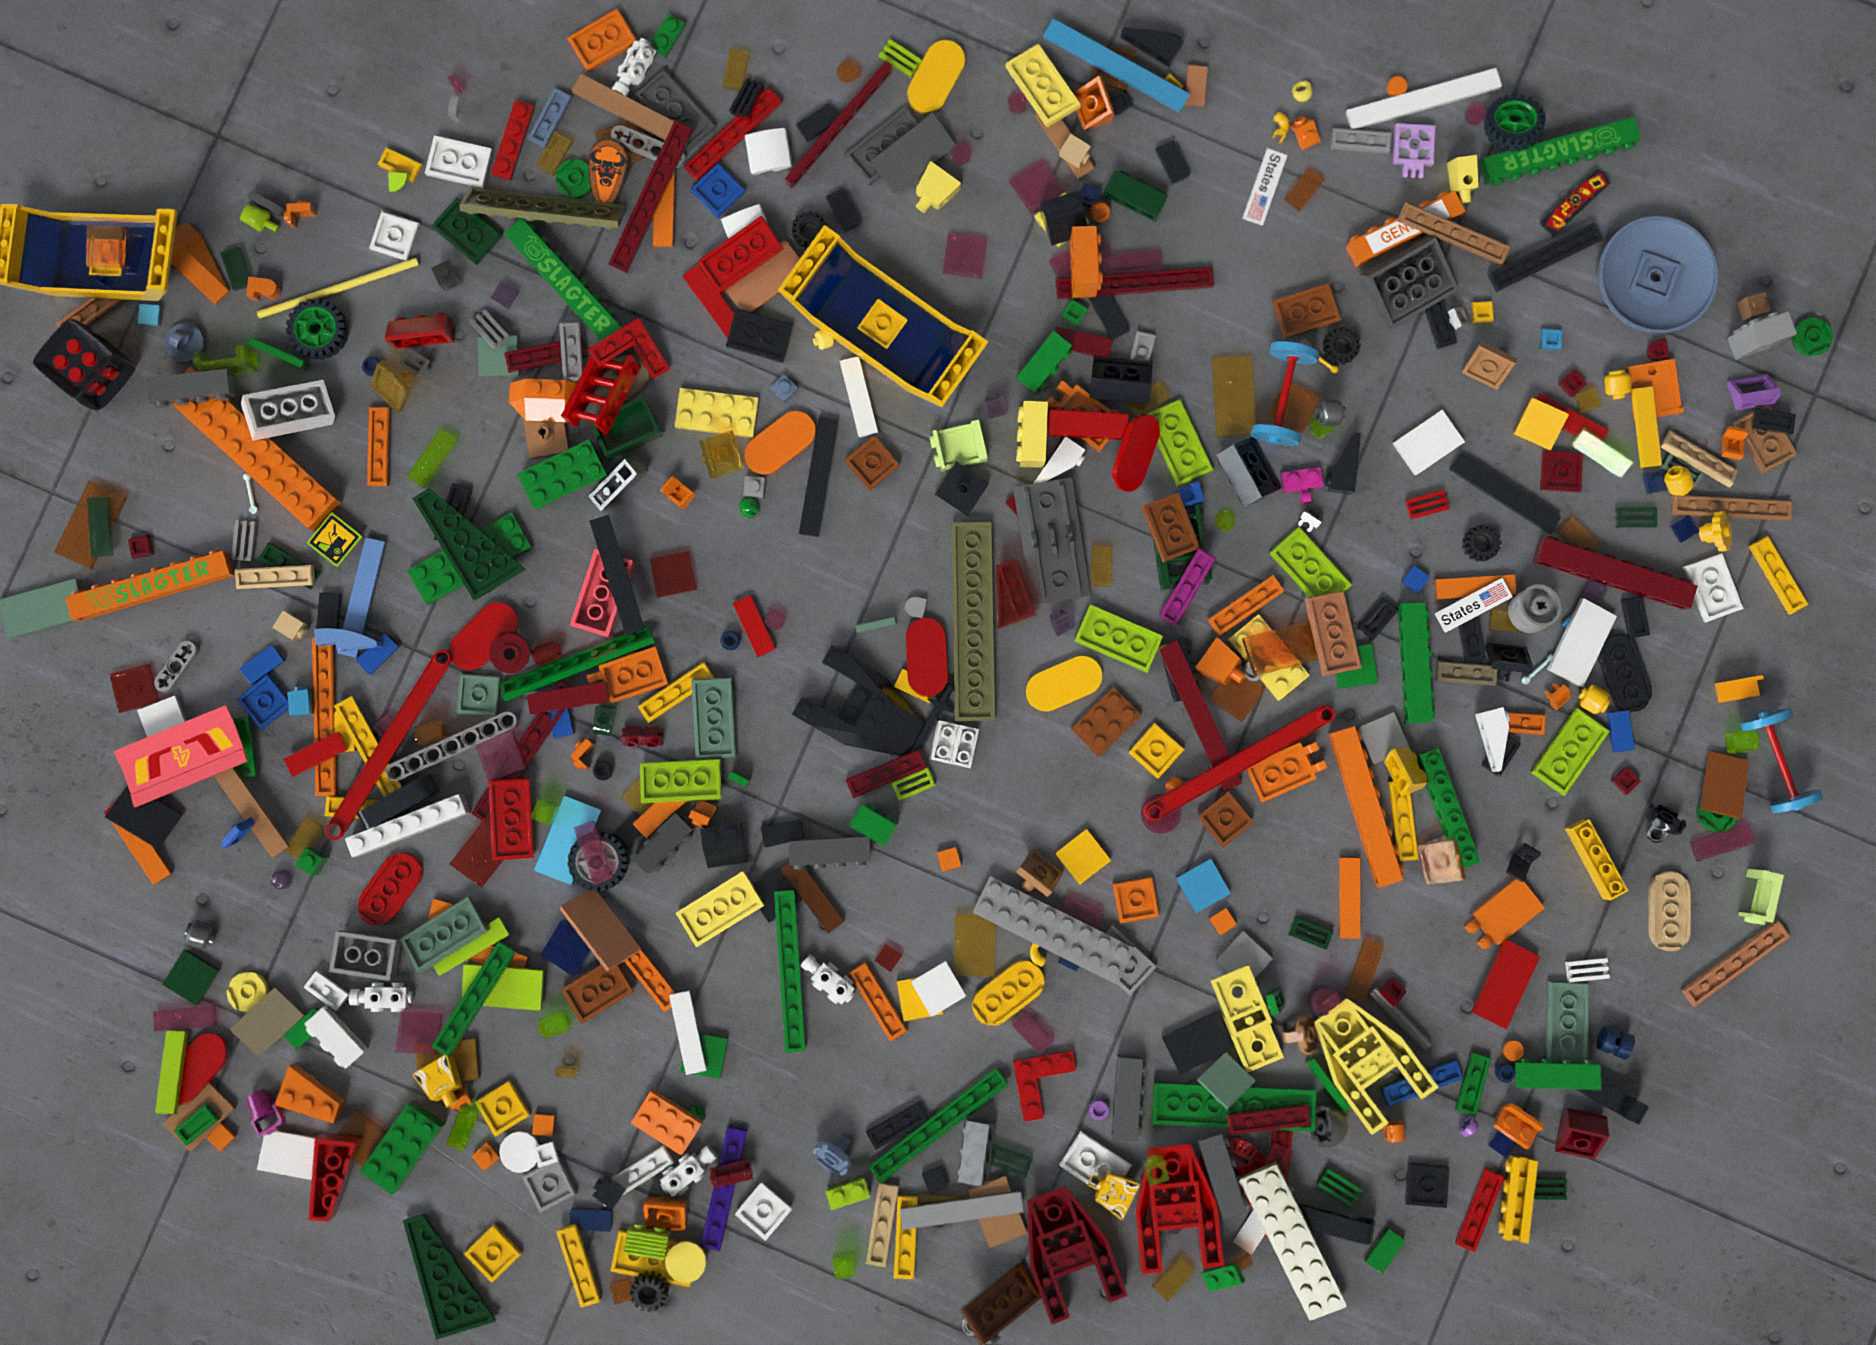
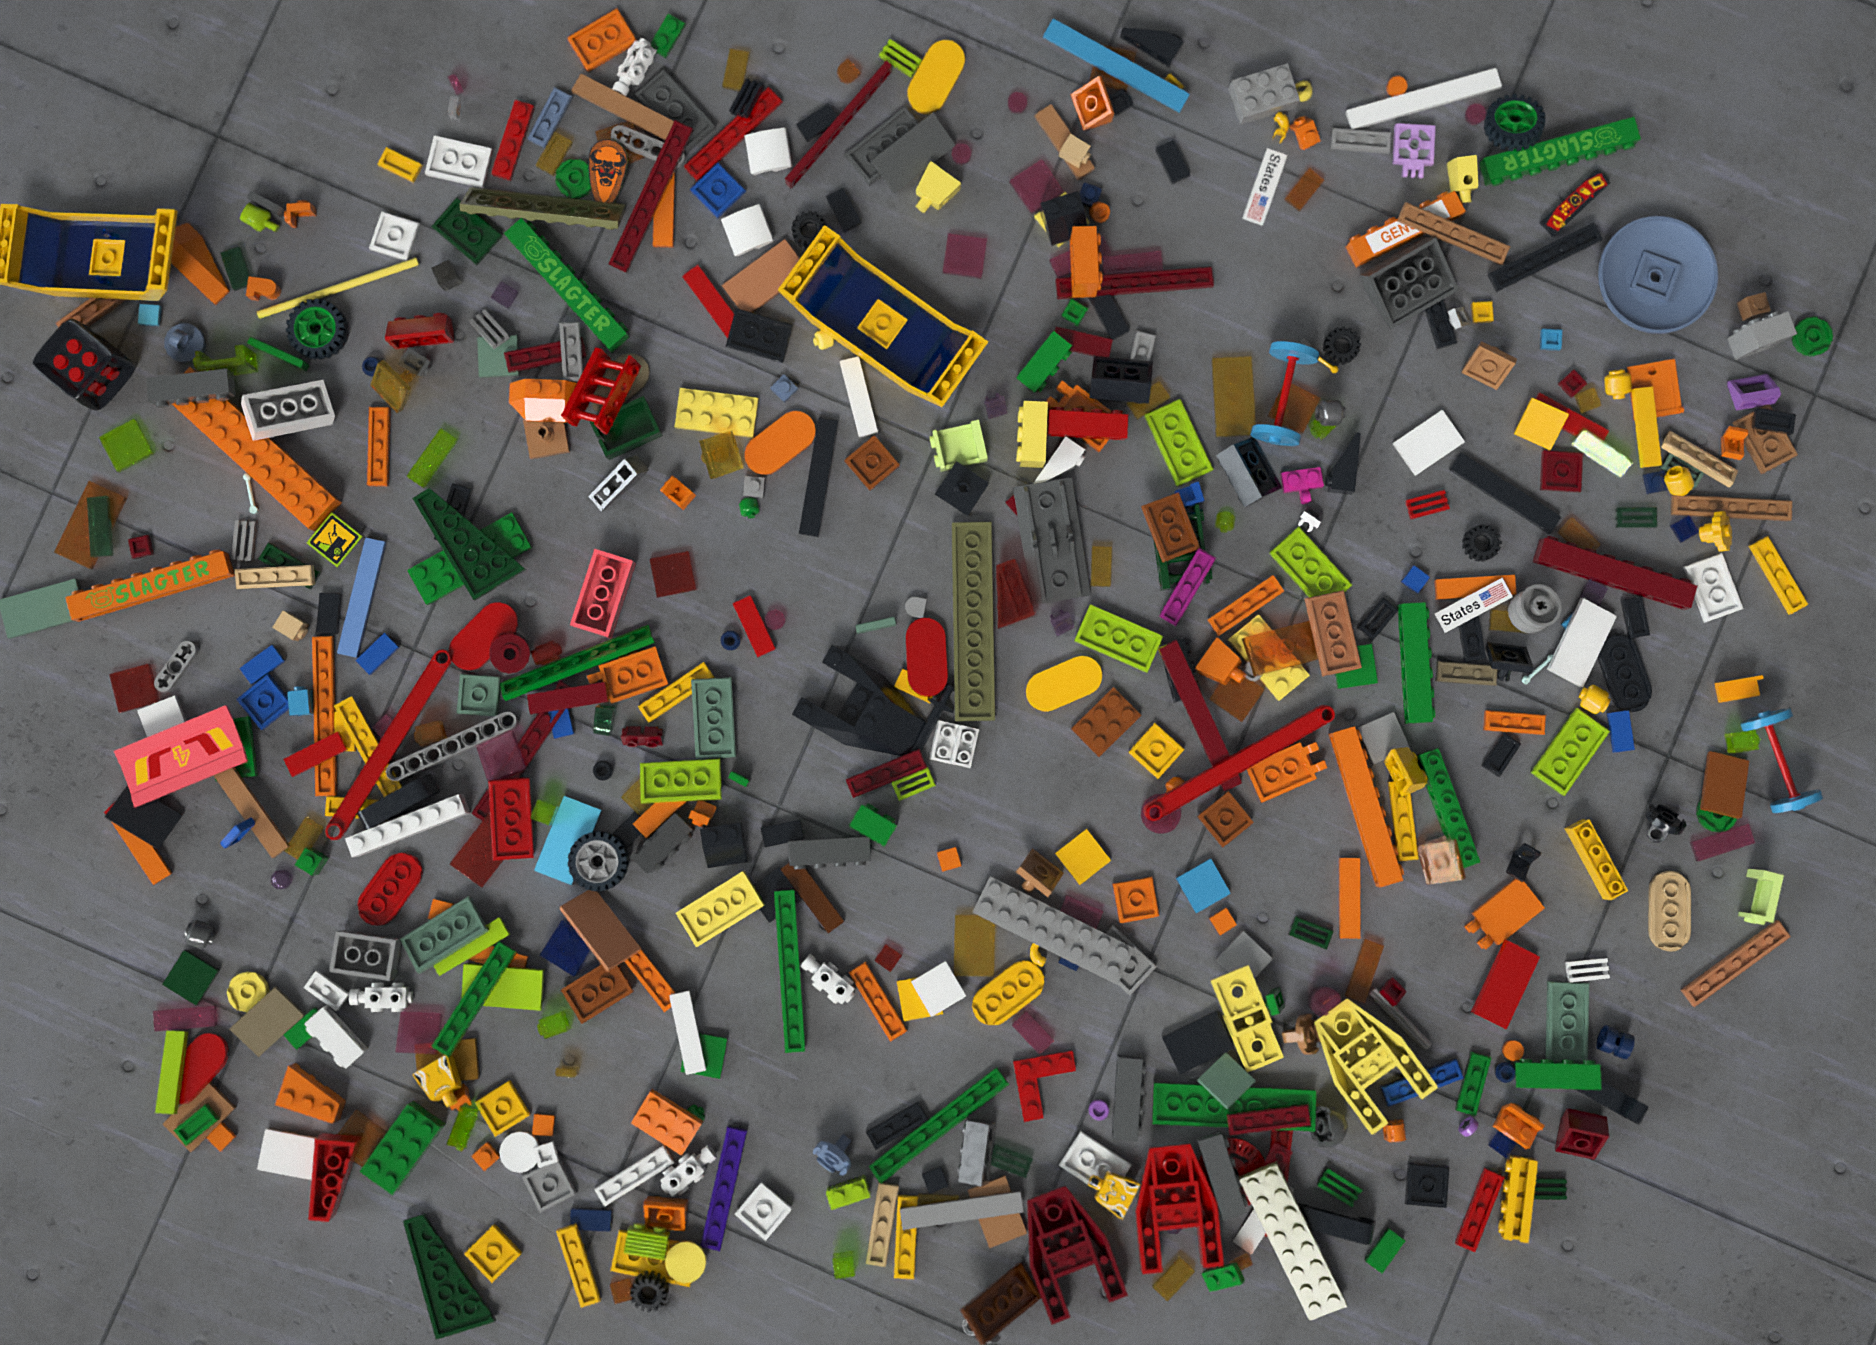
clear orange tile [86,226,126,269] -> none
magenta piece [246,1089,286,1137] -> none
medium blue slope [314,628,382,652] -> none
lime tile [388,171,410,192] -> none
green brick [517,439,608,510] -> none
orange bracket [570,738,595,770] -> none
clear pink tile [574,821,614,885] -> none
red plate [587,318,670,380] -> none
black tile [589,515,646,636] -> none
black brick [592,1176,627,1210] -> none
red tile [697,215,784,294] -> none
dark red hinge [709,1159,754,1188] -> none
light yellow plate [1005,44,1080,127] -> none
dark green brick [1103,170,1168,222] -> none
red tile [1112,414,1160,492] -> none
clear neon green bracket [1143,1155,1169,1186] -> none
nougat tile [1184,65,1208,107] -> none
dark orange plate [1271,283,1341,339] -> none
green tile [1305,1057,1351,1112] -> none
white slope [1475,707,1510,772] -> none
orange tile [1545,683,1571,711] -> none
dark red tile [1611,767,1641,795] -> none
dark red tile [1646,339,1670,361] -> none
none -> clear neon green tile [99,419,154,473]
none -> light grey brick [1228,63,1300,125]

